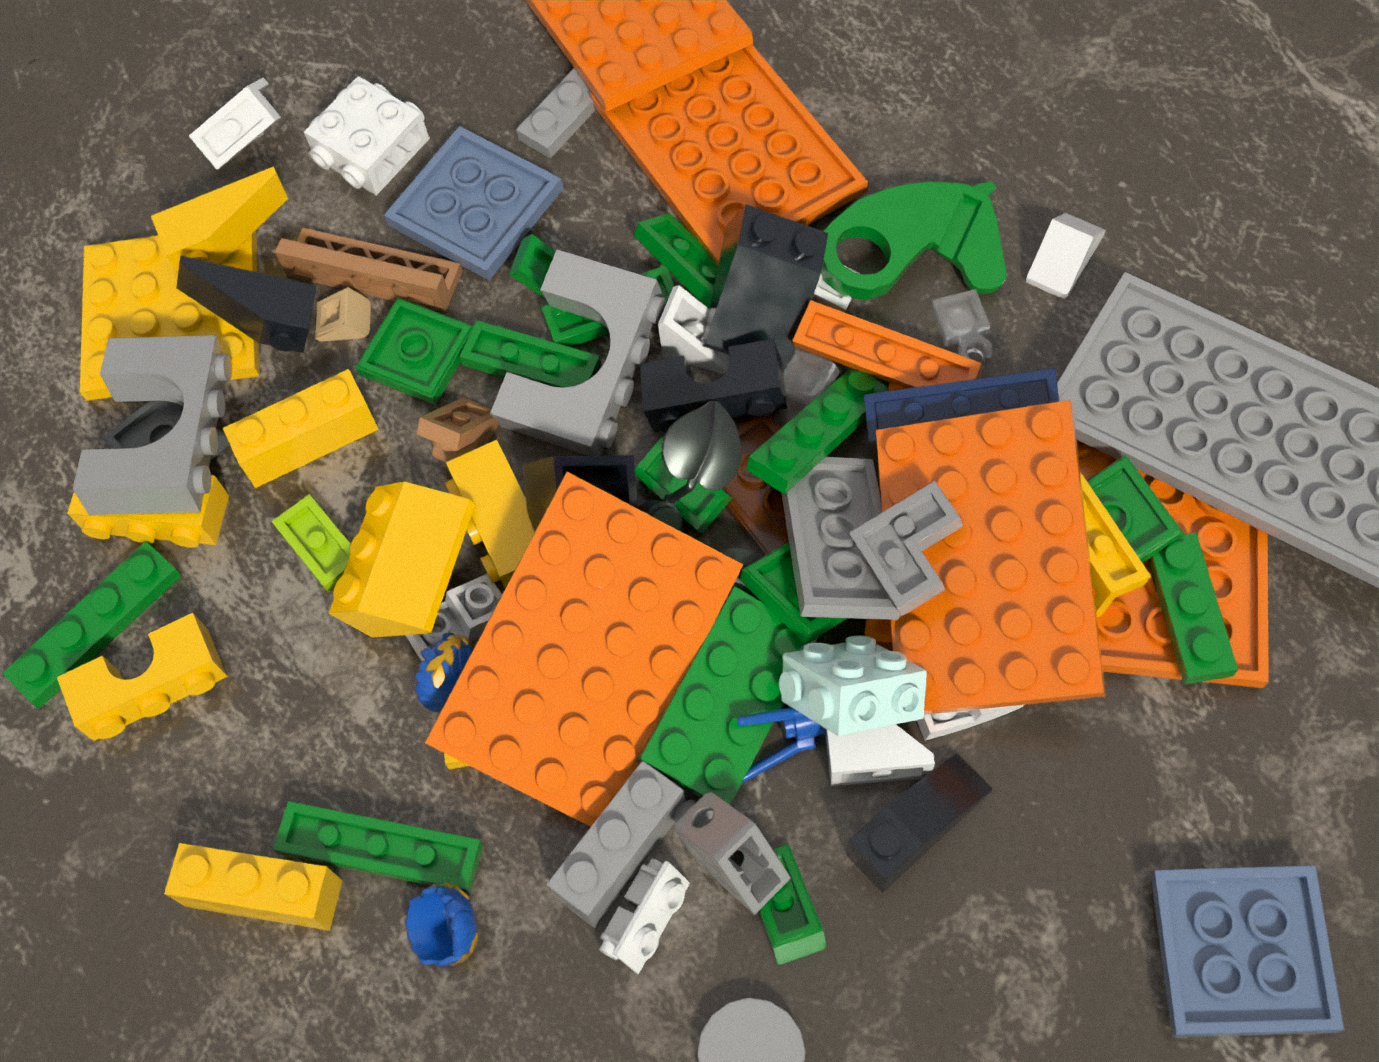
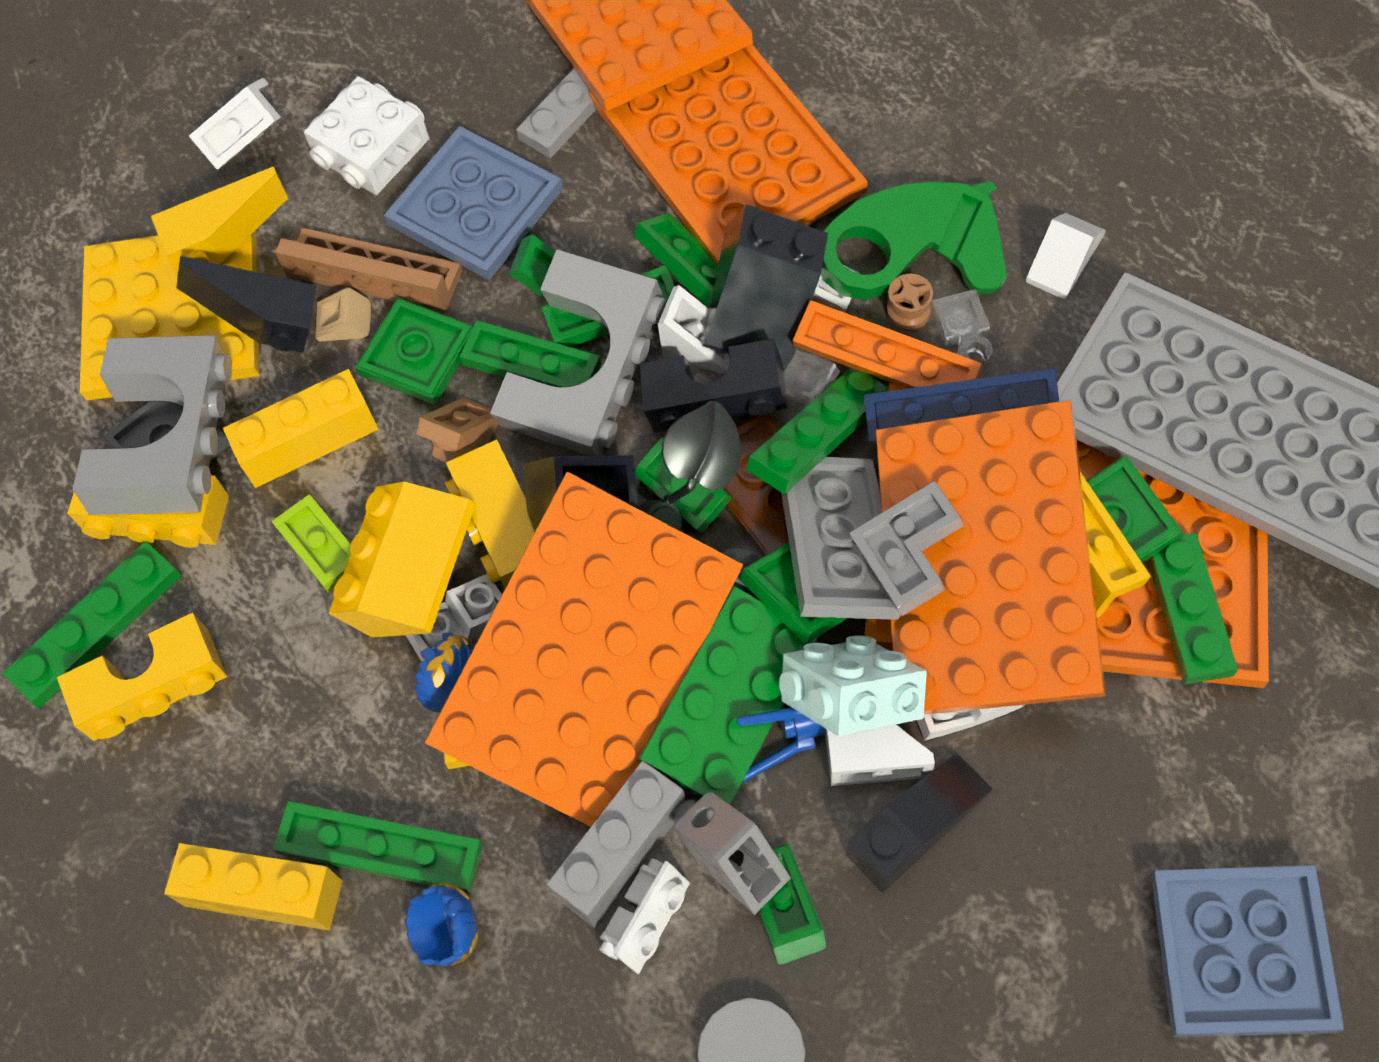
none -> medium nougat wheel [886,273,933,331]

